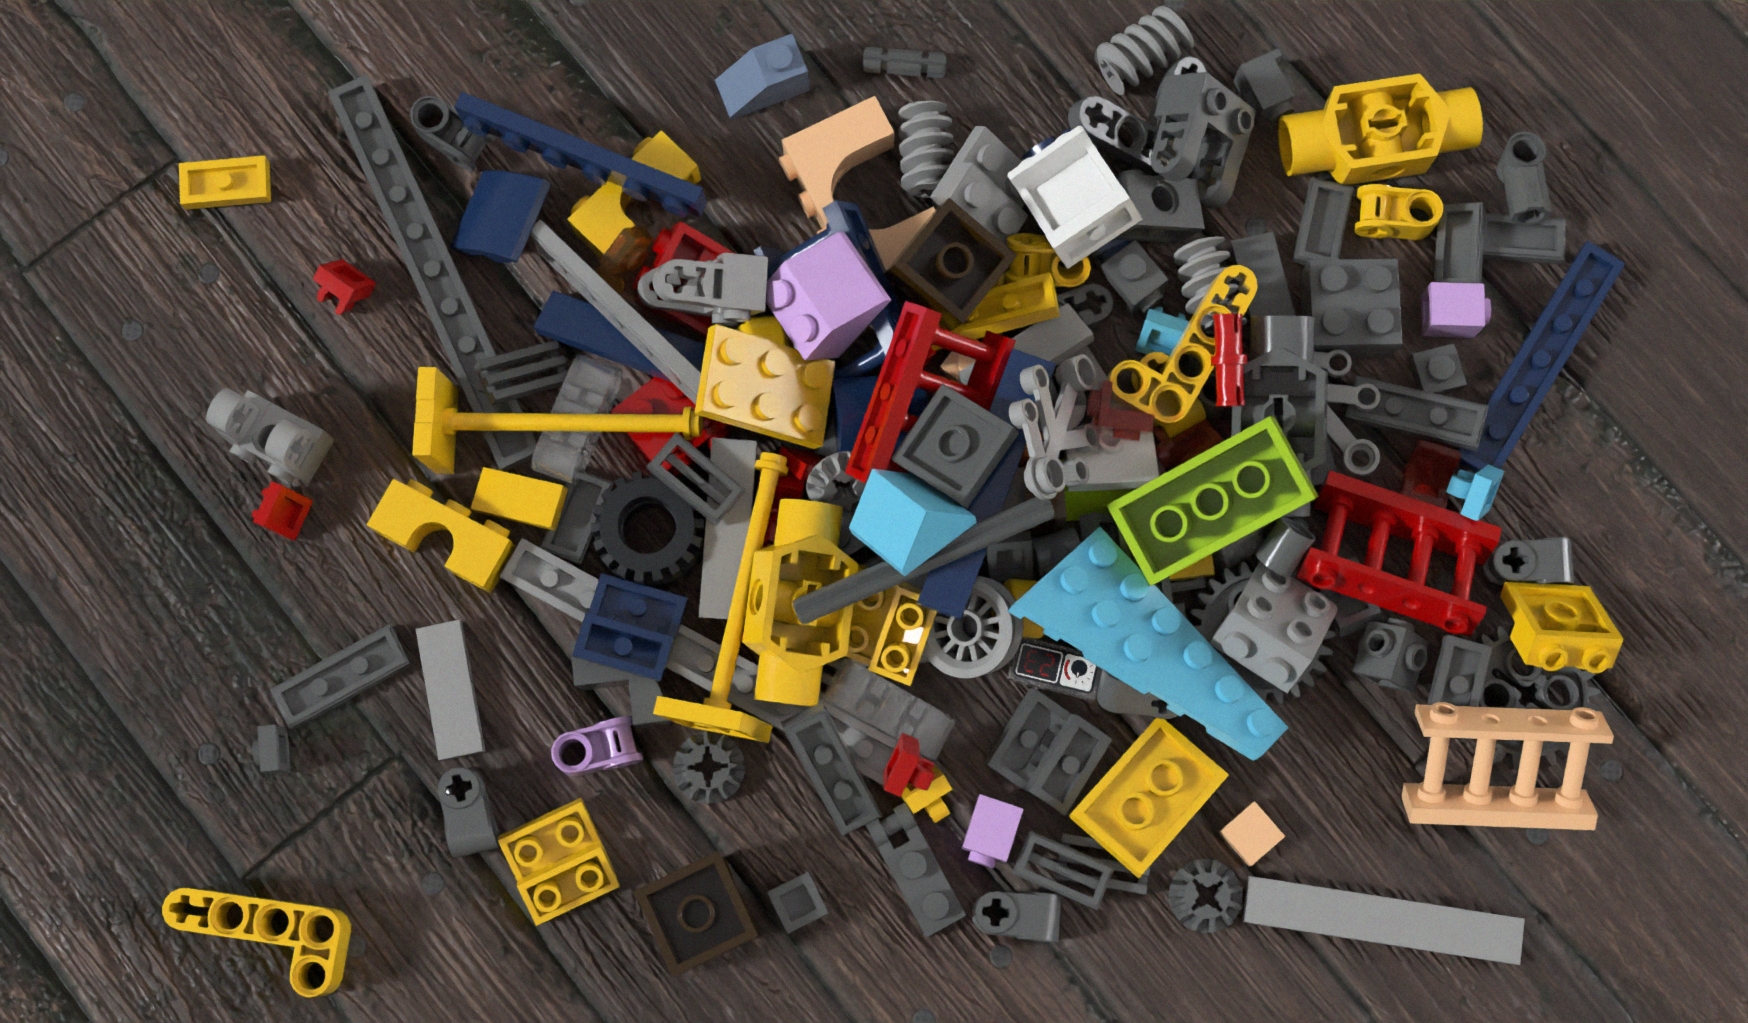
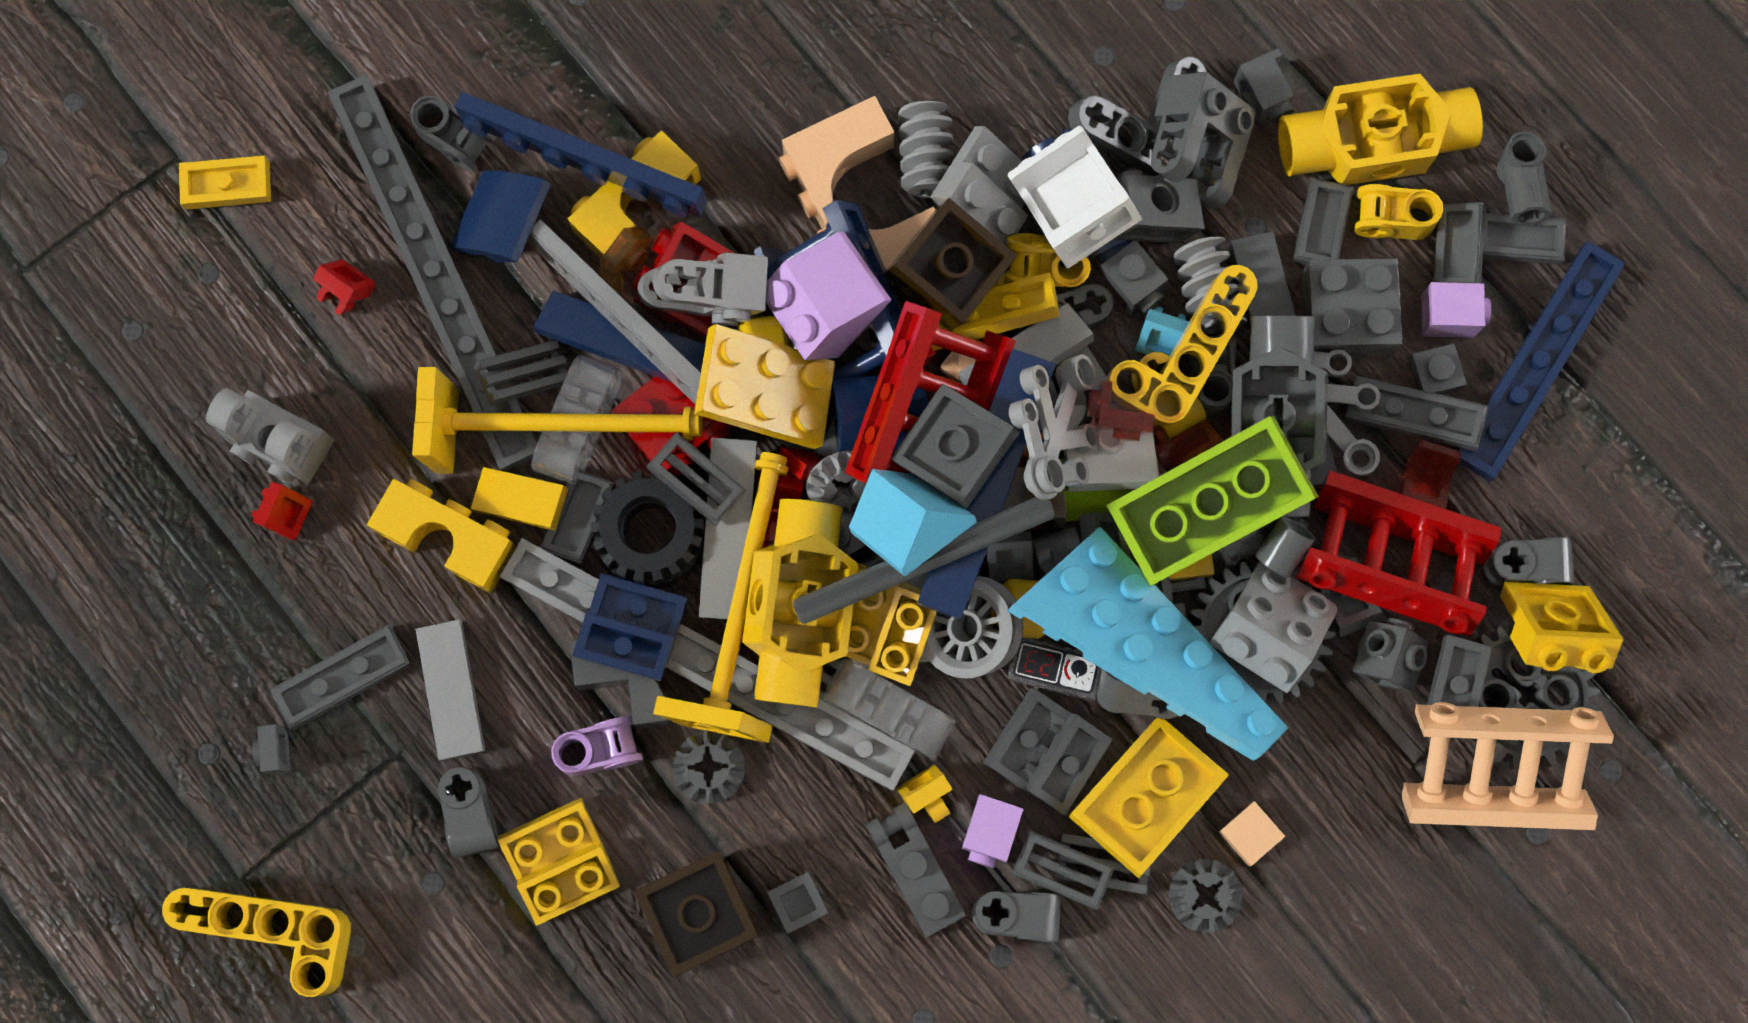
sand blue slope [715,33,810,120] -> none
dark grey tile [781,702,883,836] -> none
dark grey axle [863,47,947,78] -> none
red tile [883,733,935,797] -> none
light grey piece [1097,6,1194,95] -> none
red pin [1211,313,1248,407] -> none
light grey tile [1242,876,1525,965] -> none
medium azure tile [1446,464,1505,521] -> none

